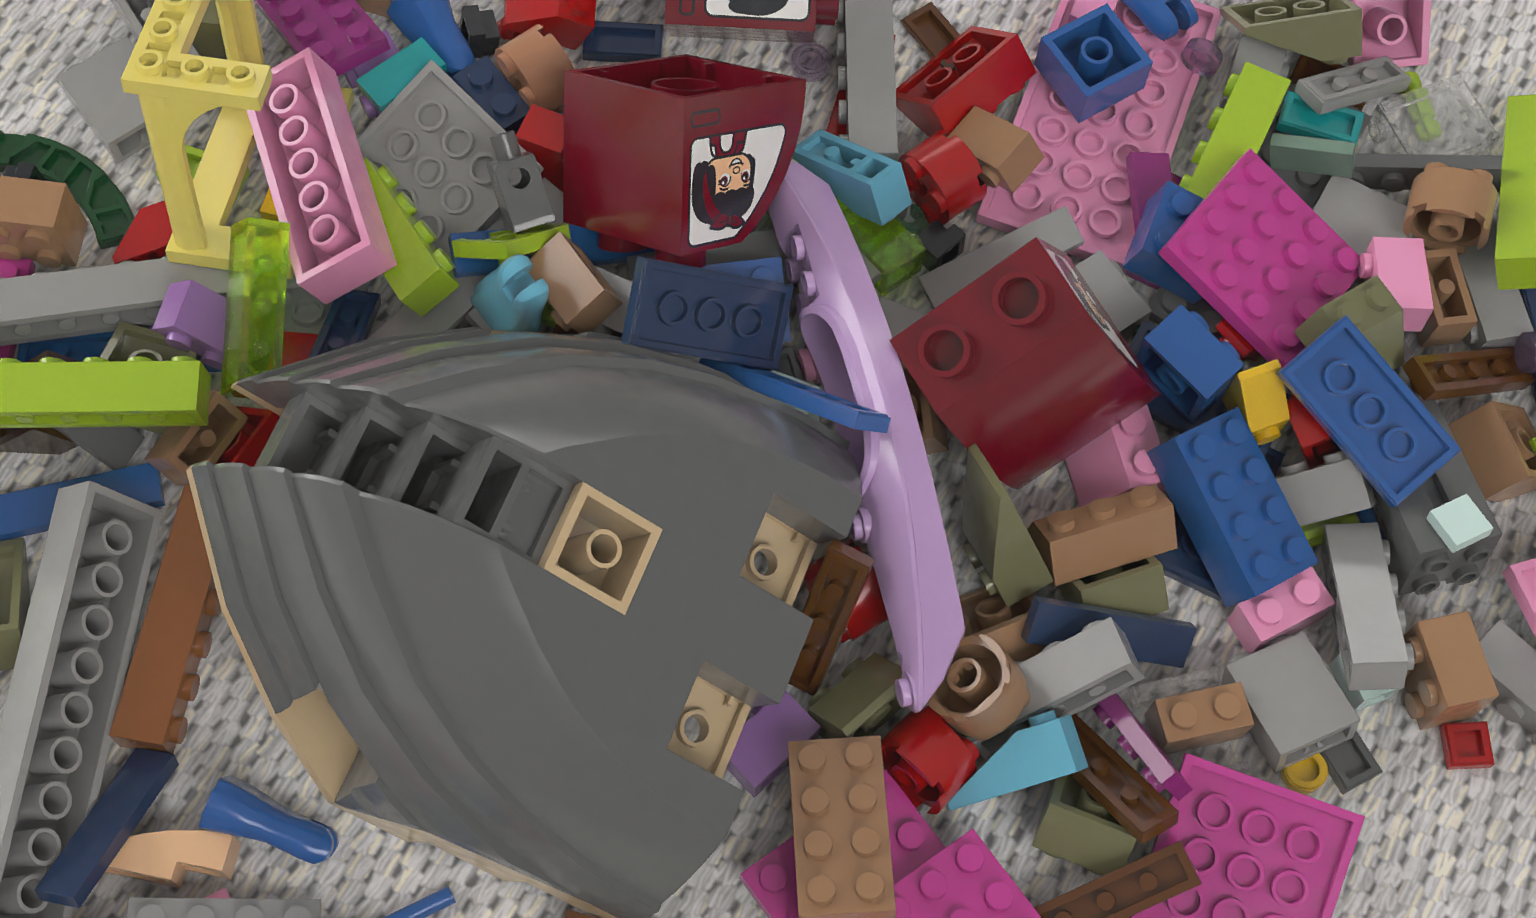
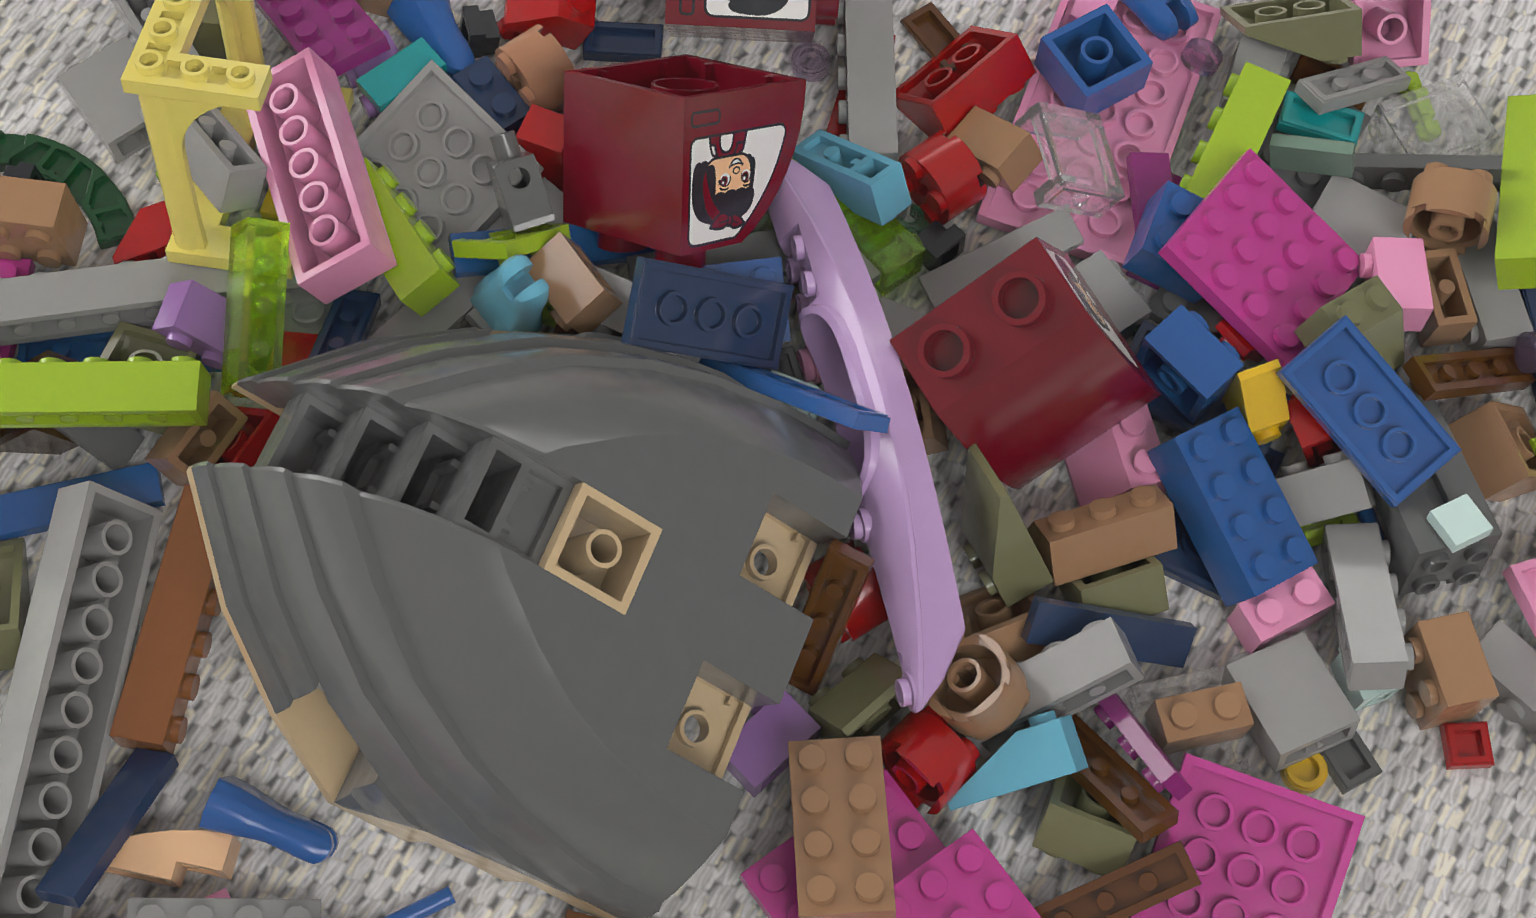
none -> light grey brick [139,108,268,213]
none -> clear panel [1015,101,1125,218]

